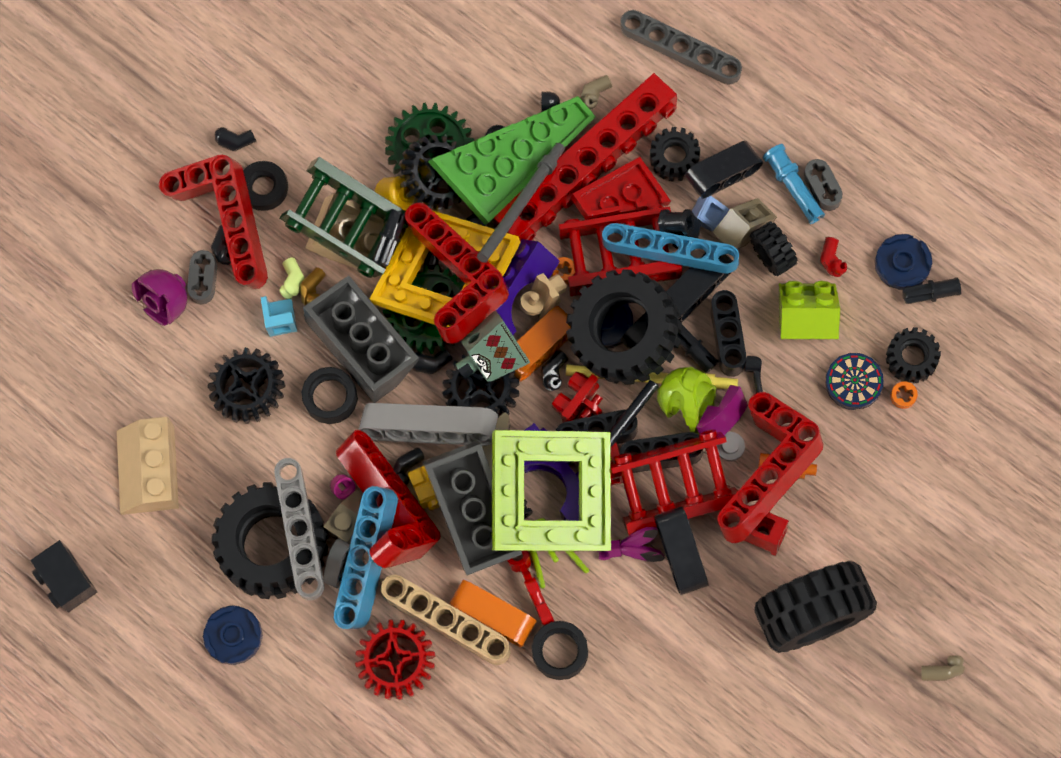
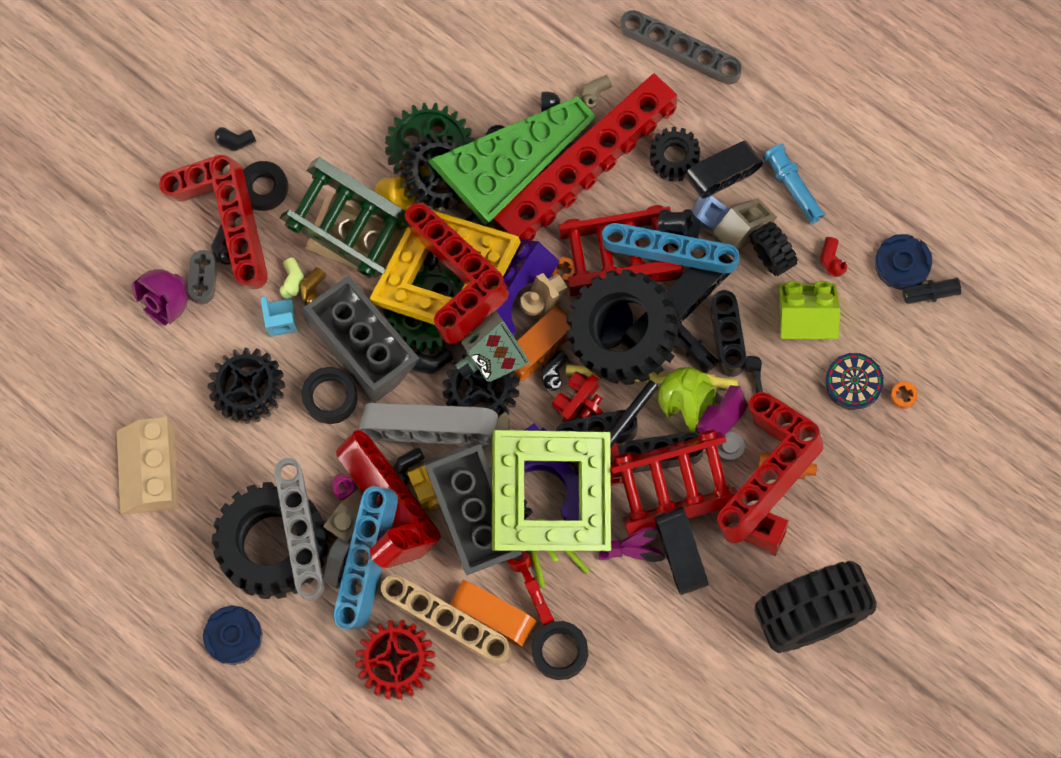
black brick [30,540,98,613] -> none
black axle [373,209,407,266] -> none
dark grey bar [477,143,565,263] -> none
red wing [571,157,671,220] -> none
dark grey beam [804,159,843,211] -> none
black tyre [886,327,941,383] -> none
dark tan arm [921,656,965,681] -> none

